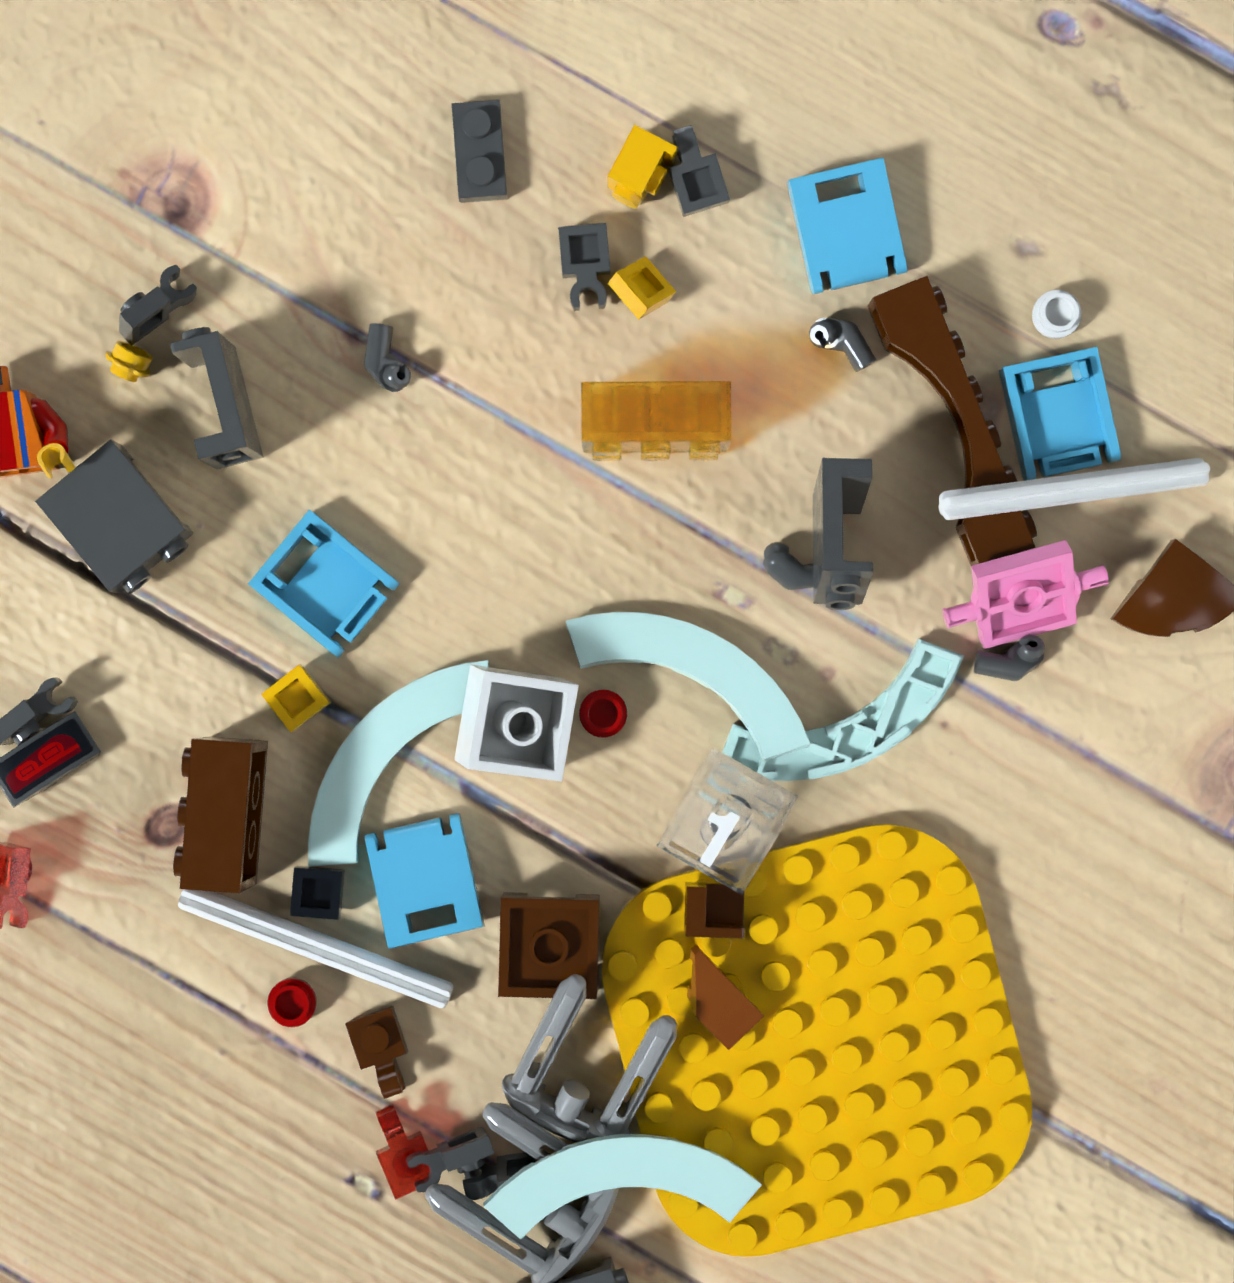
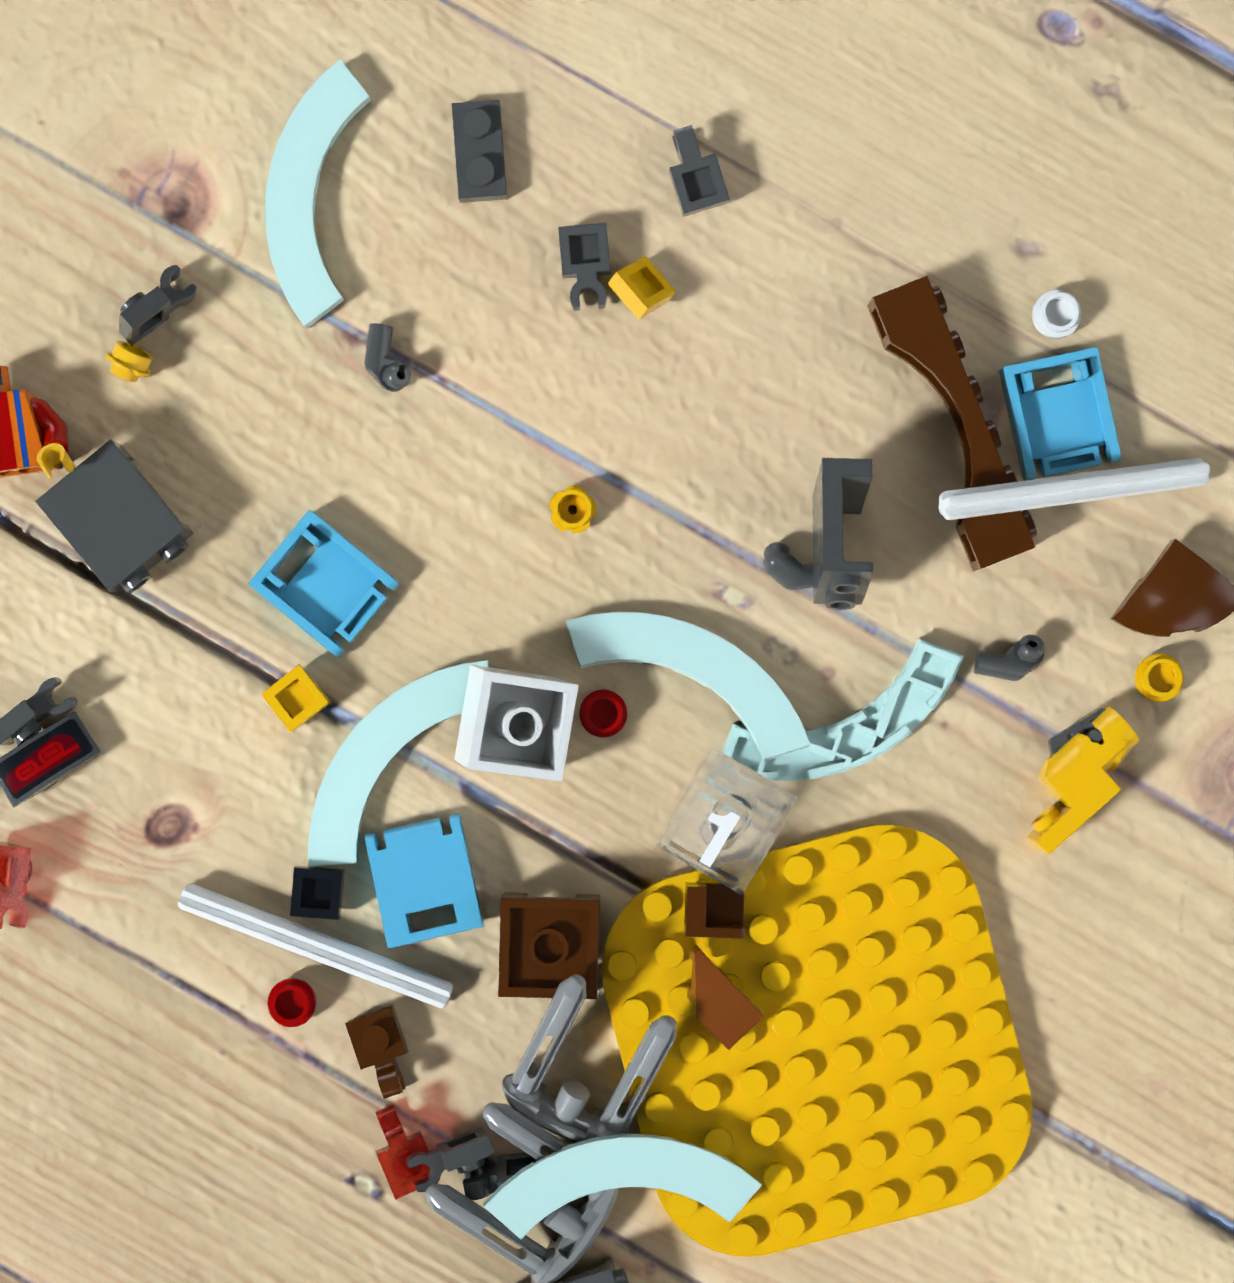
dark grey panel [170,327,264,469] -> none
reddish brown brick [173,736,268,894] -> none
clear yellow brick [581,381,732,461] -> none
yellow brick [607,124,677,209] -> none
medium azure container [787,157,907,295] -> none
dark grey arm [809,318,876,372] -> none
bright pink plate [942,540,1109,649] -> none
none -> light aqua tile [265,59,371,329]
none -> yellow plate [549,486,597,533]
none -> yellow plate [1027,707,1140,855]
none -> yellow plate [1134,654,1184,702]

